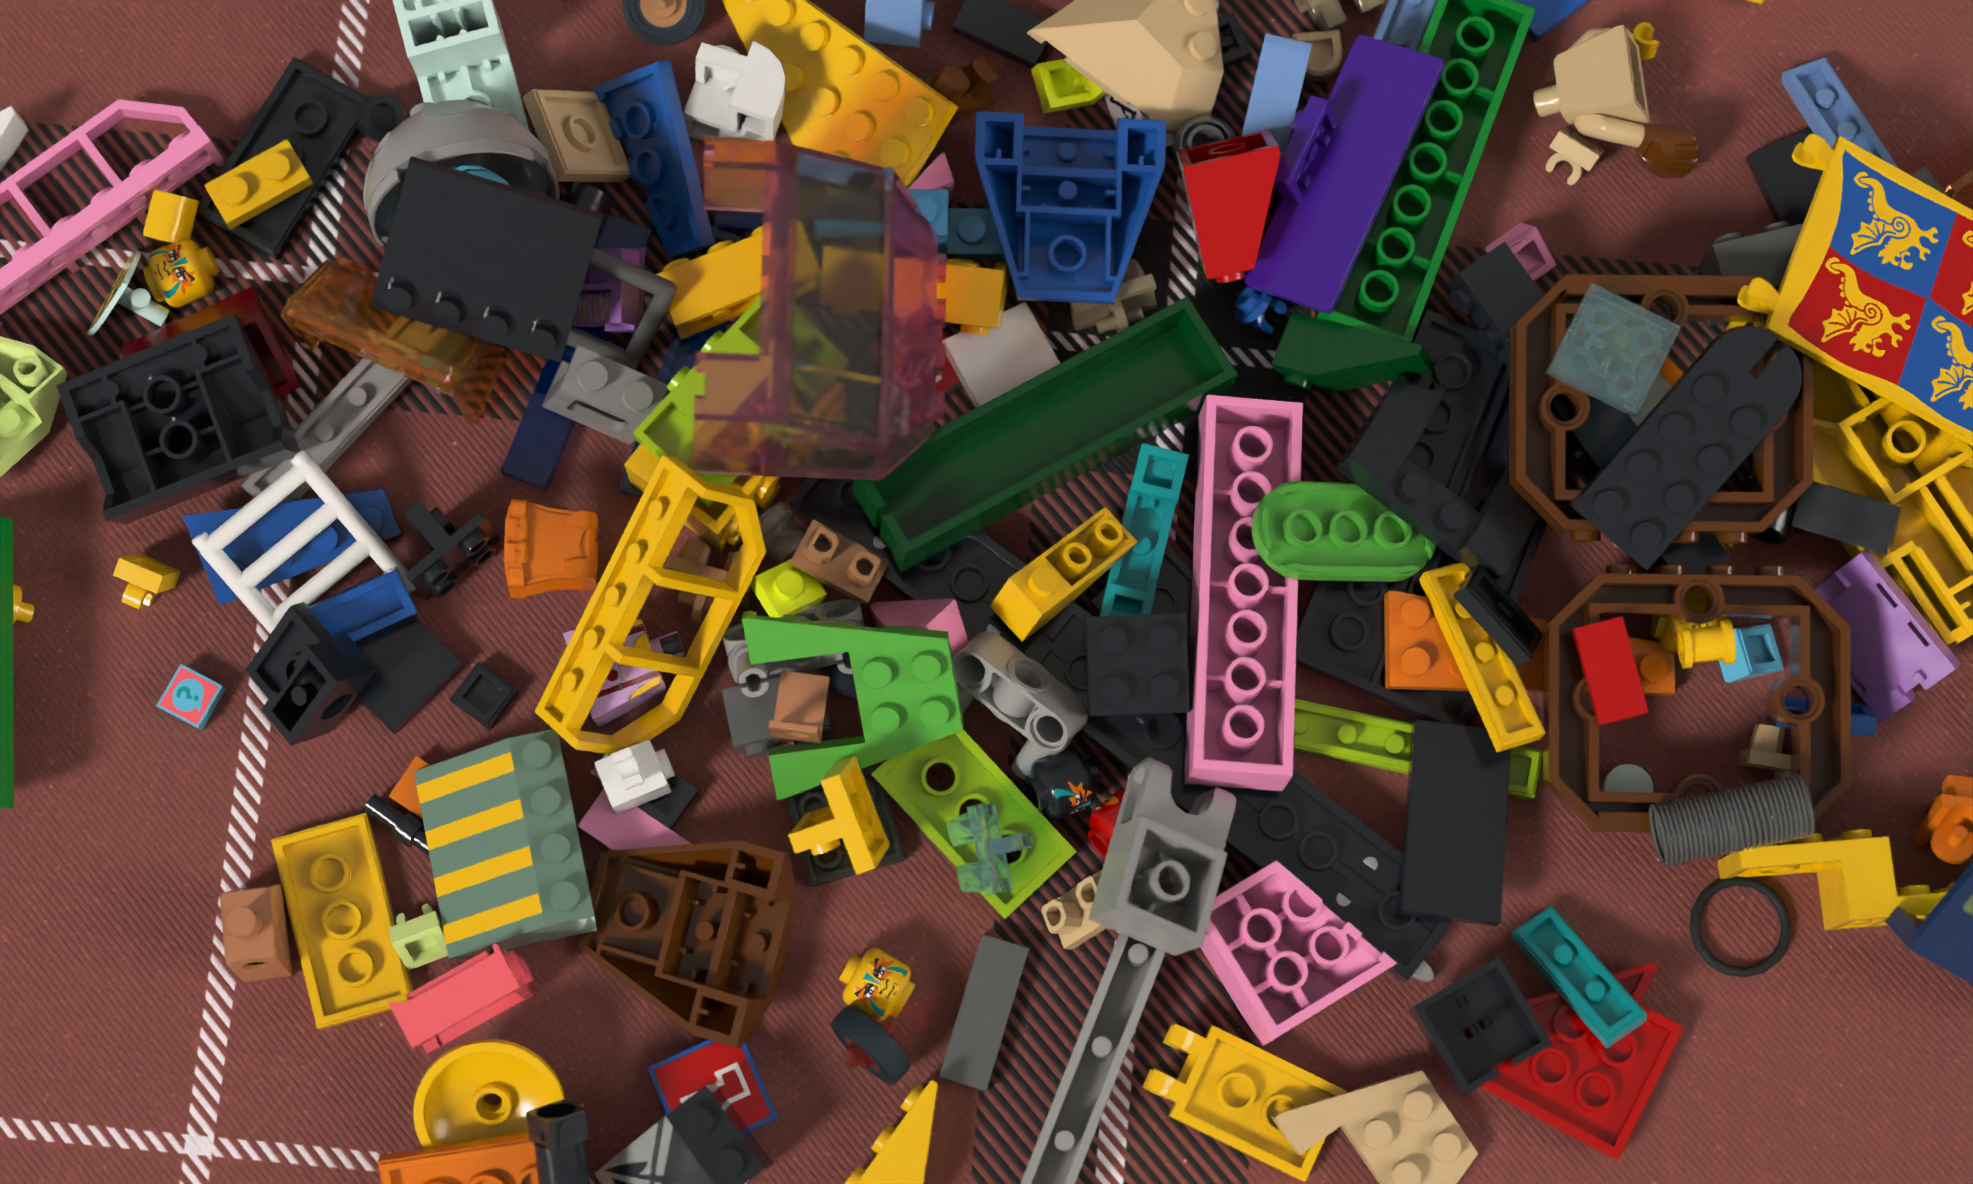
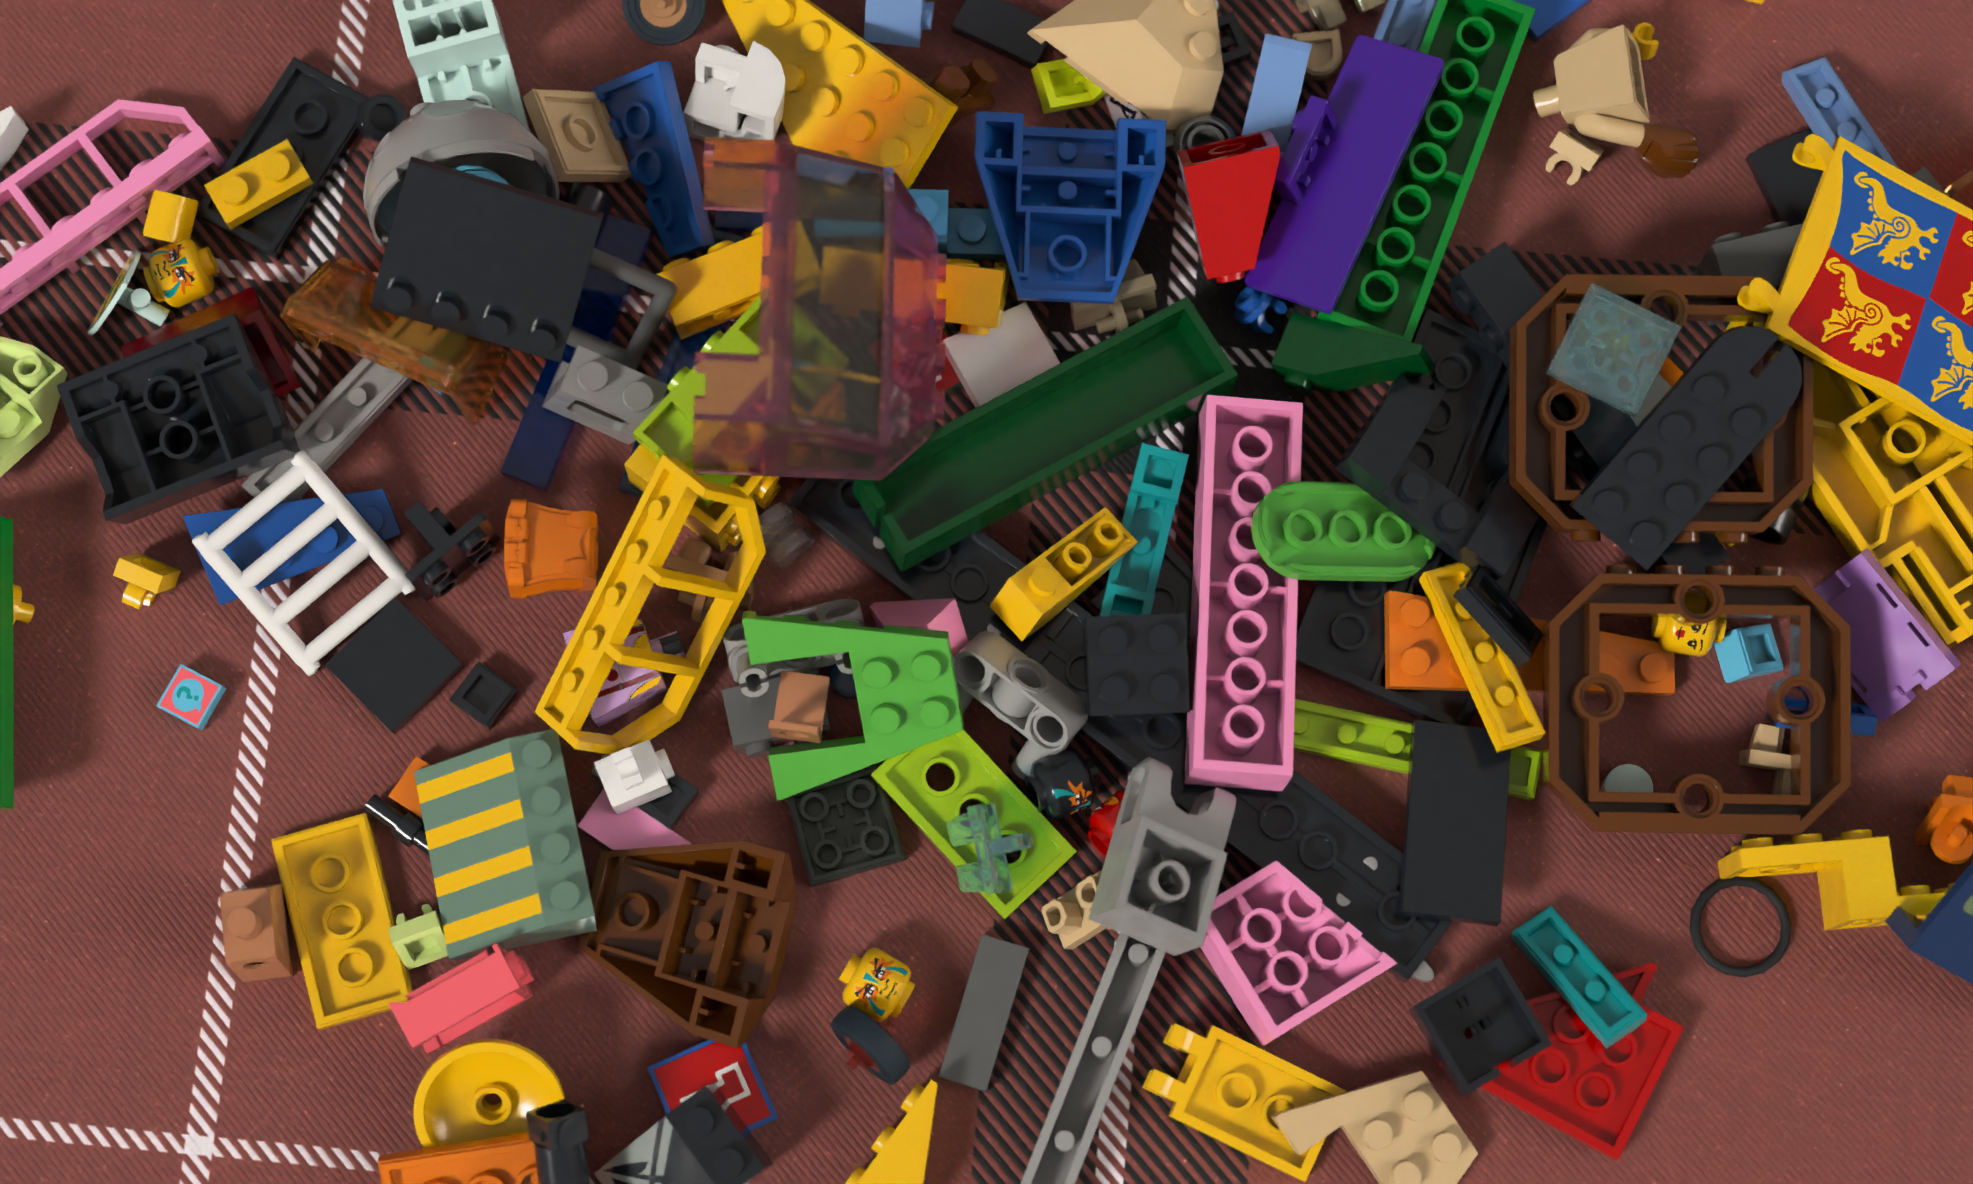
black brick [245,602,377,746] -> none
blue tile [308,567,417,642] -> none
medium lavender piece [572,248,647,333] -> none
neon yellow bracket [750,559,827,618] -> none
yellow bracket [788,755,890,875] -> none
medium nougat hips [789,519,890,605] -> none
bright pink slope [908,153,955,201] -> none
bright pink slope [1485,223,1556,281] -> none
red tile [1572,616,1649,726] -> none
dark grey piece [1649,774,1815,867] -> none
yellow bush [1677,619,1736,669] -> none
black tile [1791,480,1904,555] -> none

